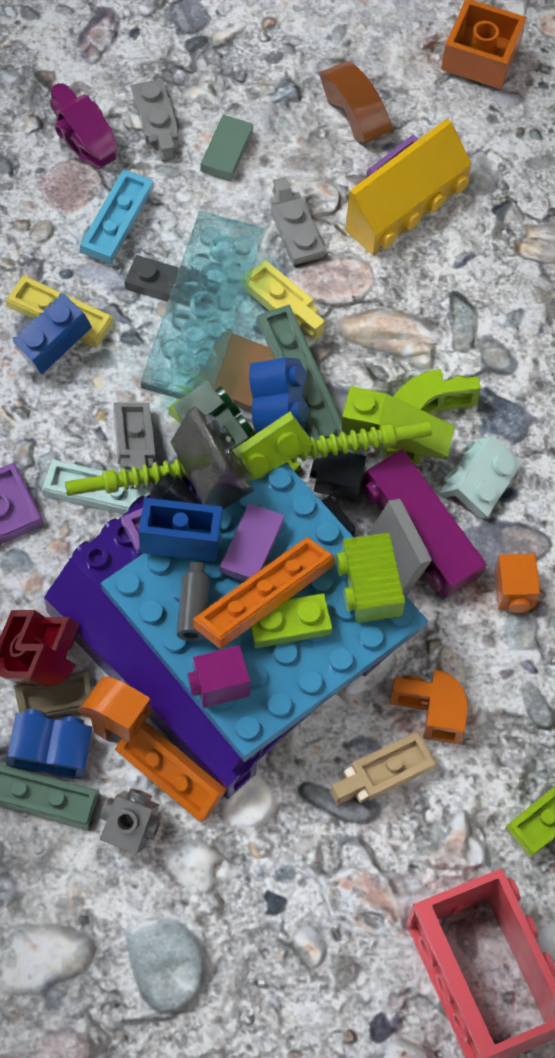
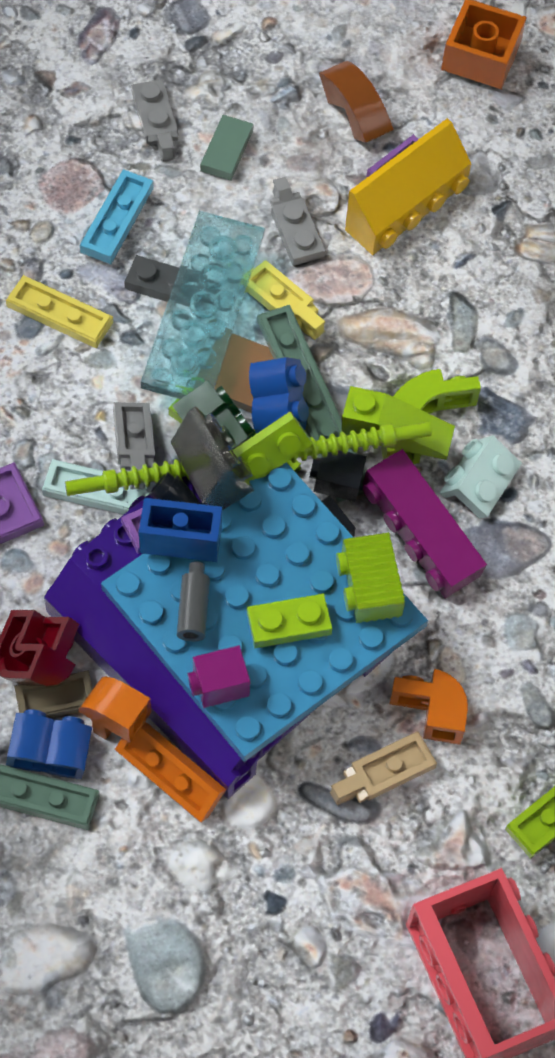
blue brick [13,293,92,374] -> none
magenta hinge [50,82,117,169] -> none
flat silver brick [100,788,162,854] -> none
orange tile [193,537,335,649] -> none
medium lavender tile [220,503,285,581] -> none
light grey tile [367,498,432,596] -> none
orange brick [494,554,540,613] -> none

